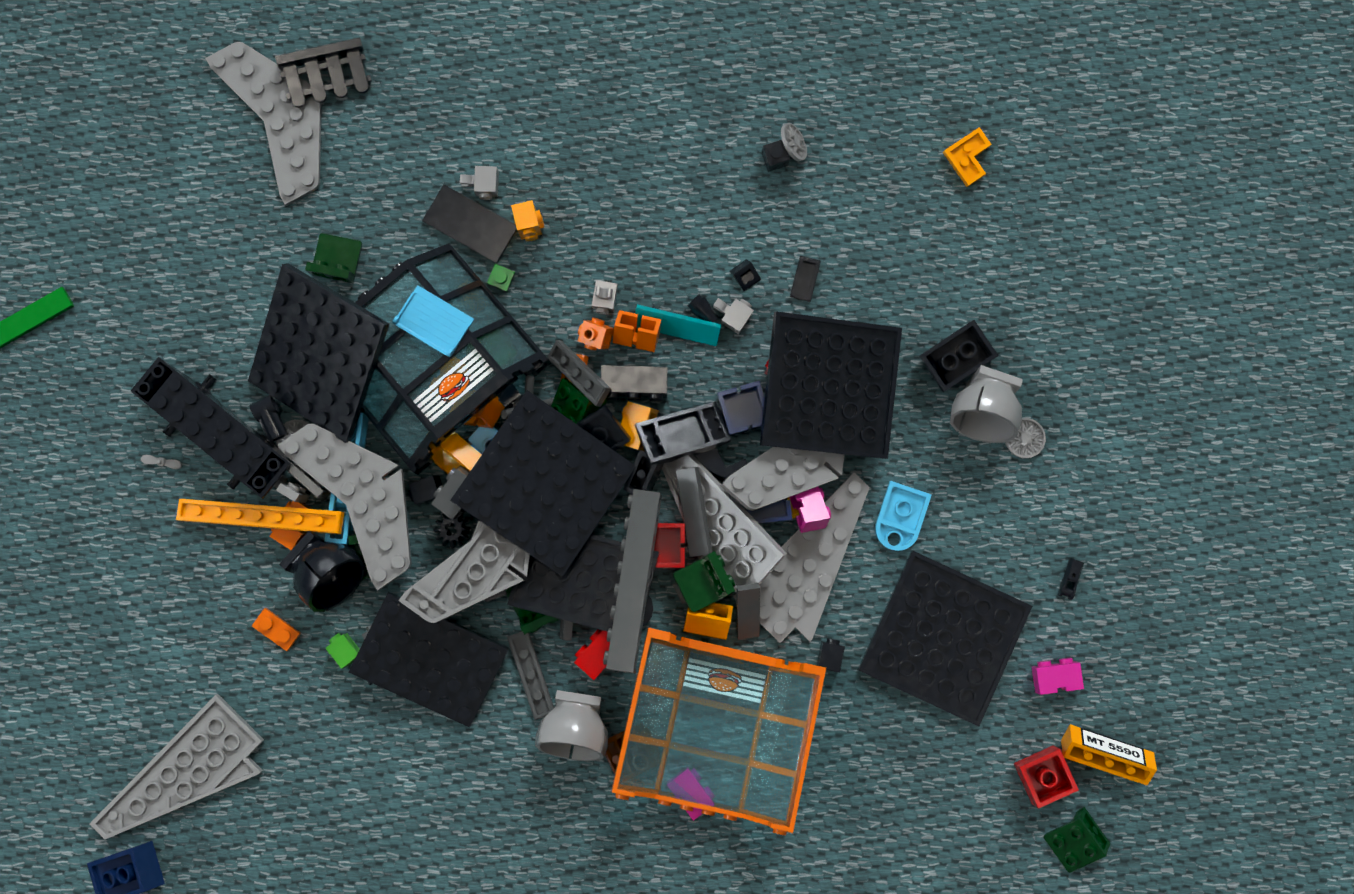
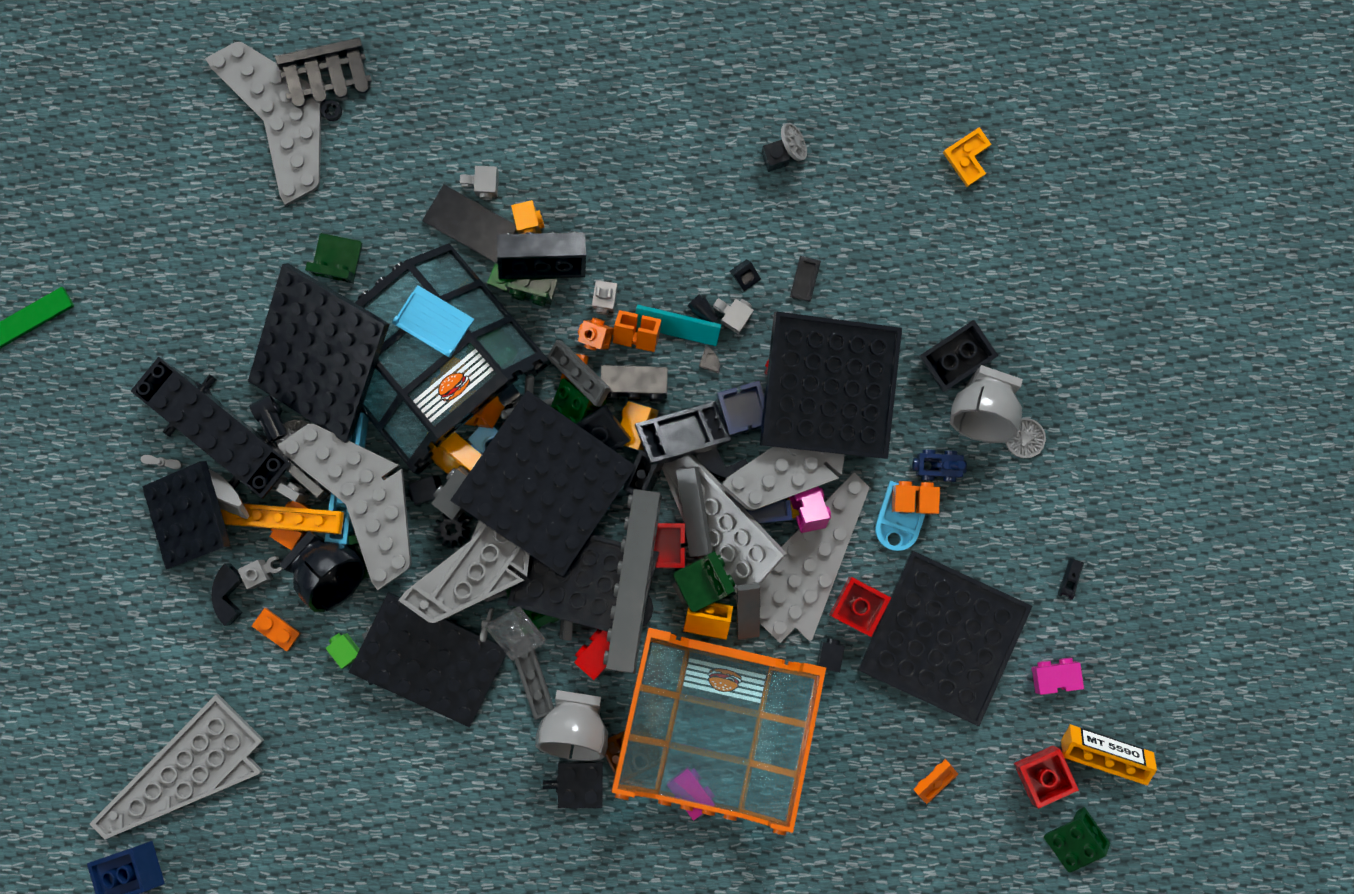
none -> black plate [142,461,231,570]
none -> light grey slope [209,469,249,519]
none -> black brick [211,563,243,626]
none -> light grey brick [237,556,284,589]
none -> black bush [321,100,342,121]
none -> light grey piece [480,608,497,642]
none -> clear tile [485,606,546,661]
none -> black brick [497,231,586,280]
none -> dark green bracket [505,278,558,307]
none -> black plate [543,761,603,808]
none -> tile [699,346,720,374]
none -> red brick [829,577,891,637]
none -> orange piece [892,481,940,514]
none -> dark blue brick [912,450,967,482]
none -> orange plate [913,759,958,804]

